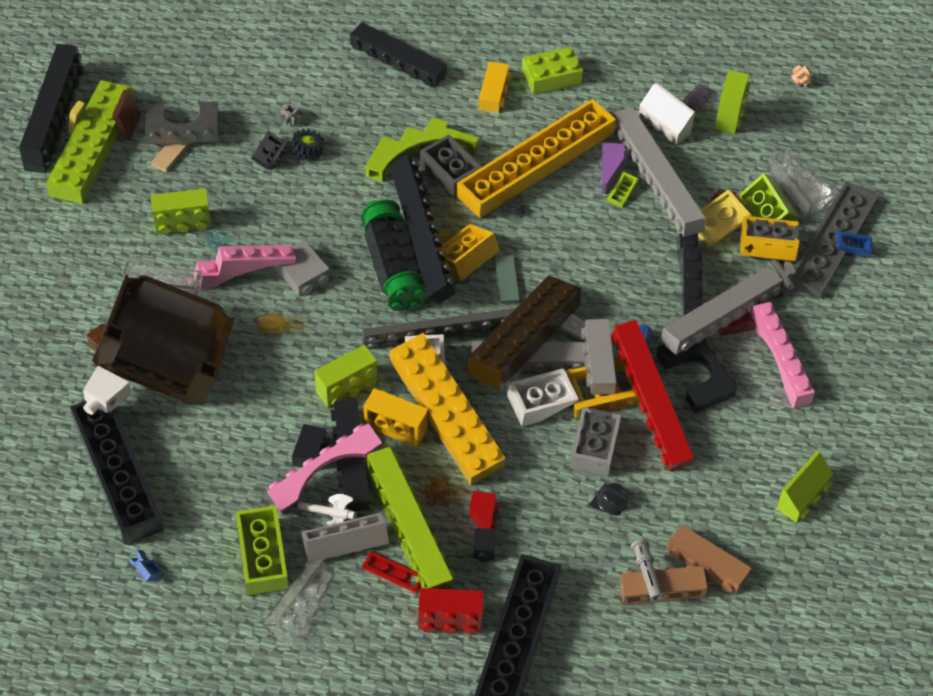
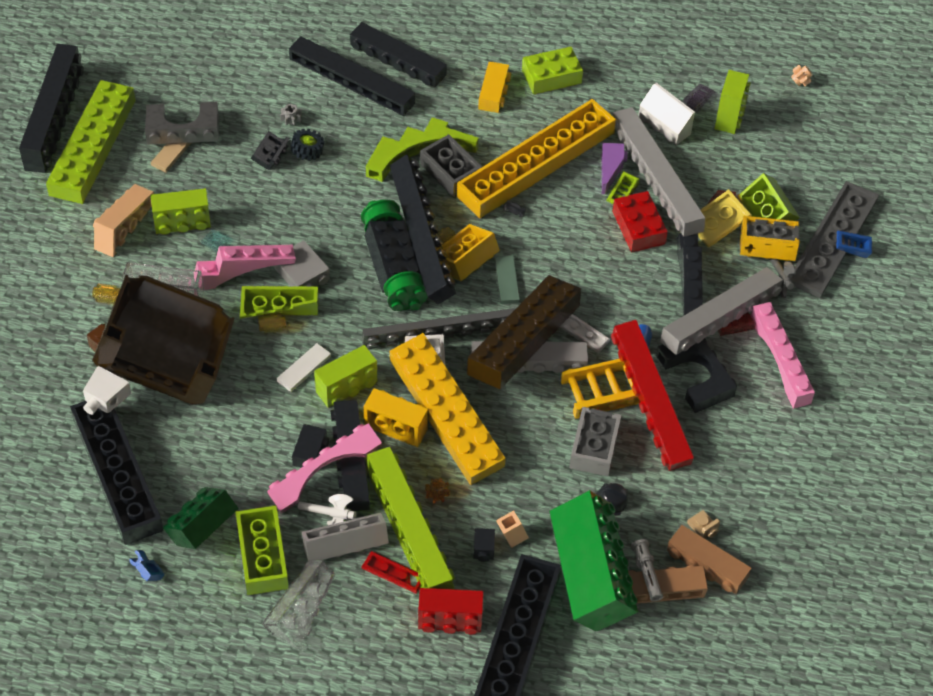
light yellow tile [68,101,85,135] -> none
copper tile [112,90,142,140] -> none
red slope [469,490,500,529] -> none
white slope [507,368,579,427] -> none
light grey brick [581,319,616,395] -> none
clear wedge [767,149,840,219] -> none
lime slope [777,450,833,523] -> none
none -> clear yellow brick [92,283,120,304]
none -> light nougat wedge [93,184,154,257]
none -> dark green brick [163,487,239,549]
none -> lime wedge [240,286,319,319]
none -> white tile [277,343,331,392]
none -> black brick [289,36,415,116]
none -> light nougat brick [496,511,529,548]
none -> green brick [549,490,638,631]
none -> red brick [612,191,668,253]
none -> tan bracket [687,510,720,539]

